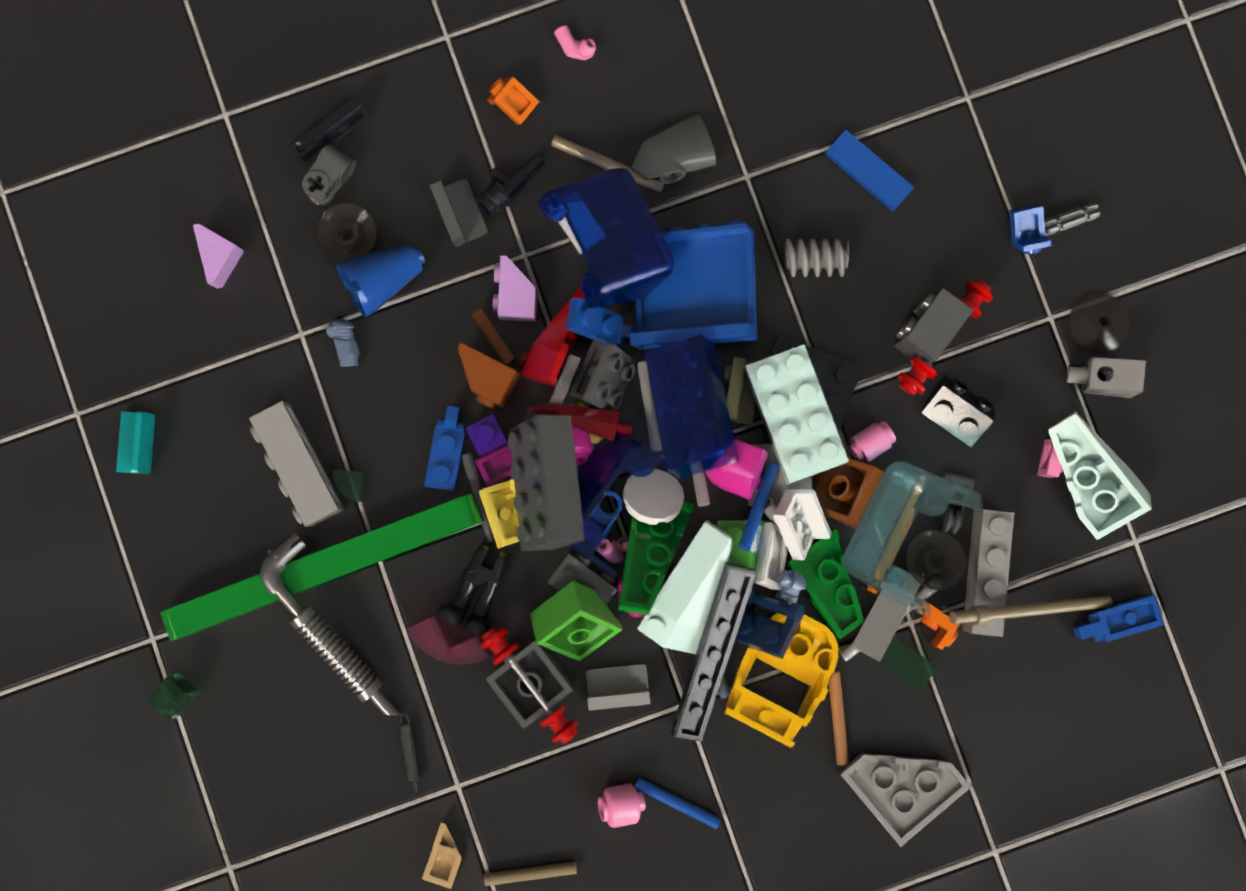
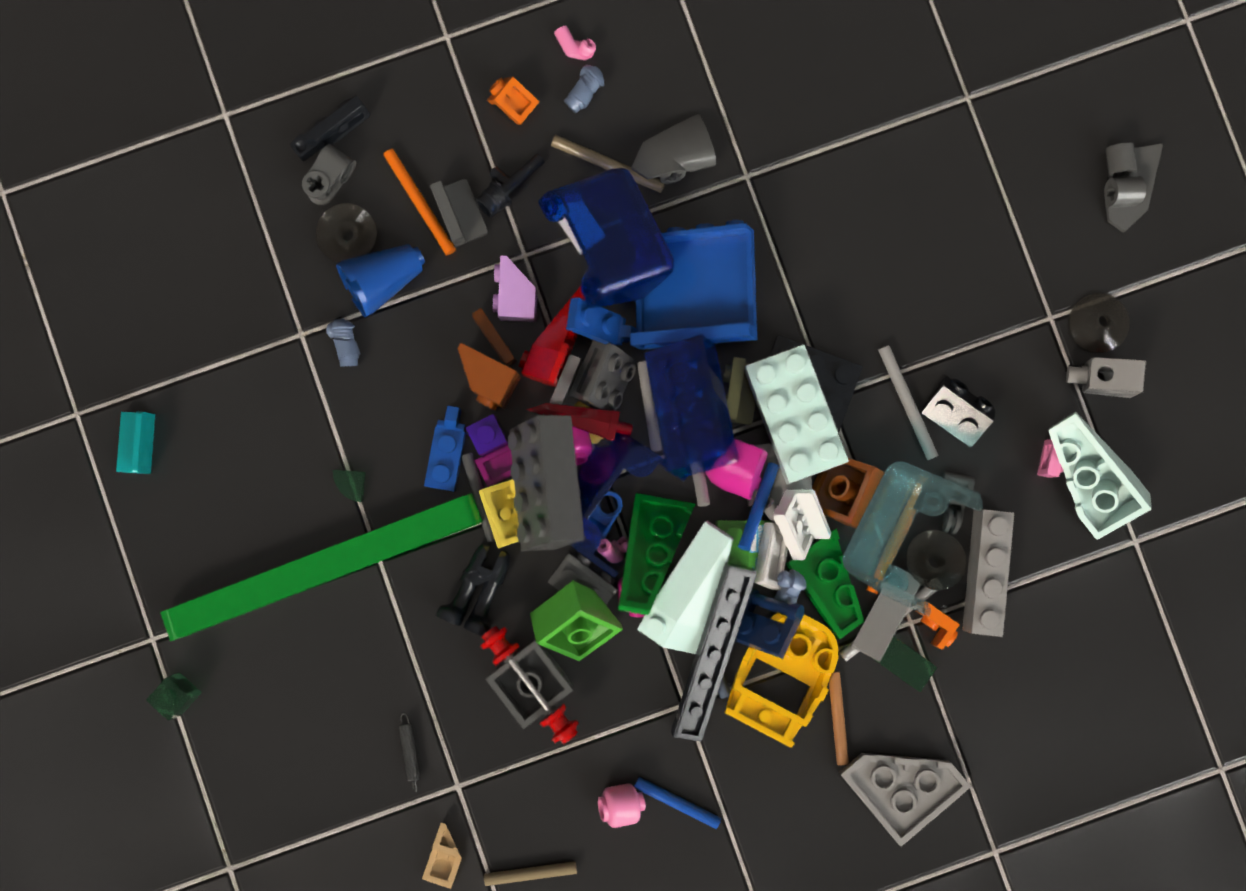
lavender slope [193,223,244,289] -> none
light grey brick [249,401,345,527] -> none
flat silver piece [260,532,401,715] -> none
clear pink brick [406,615,492,664] -> none
light grey panel [586,663,650,711] -> none
white tile [622,469,684,524] -> none
light grey piece [785,239,849,277] -> none
blue tile [825,129,914,212] -> none
bright pink brick [848,421,896,463] -> none
dark grey brick [894,279,993,396] -> none
dark tan bar [949,595,1113,625] -> none
bracket [1009,204,1052,254] -> none
dark grey axle [1044,202,1101,236] -> none
blue hinge [1072,594,1164,642] -> none
none -> orange bar [383,149,456,256]
none -> sand blue arm [564,65,605,114]
none -> light grey bar [878,345,939,460]
none -> dark grey panel [1104,143,1163,232]

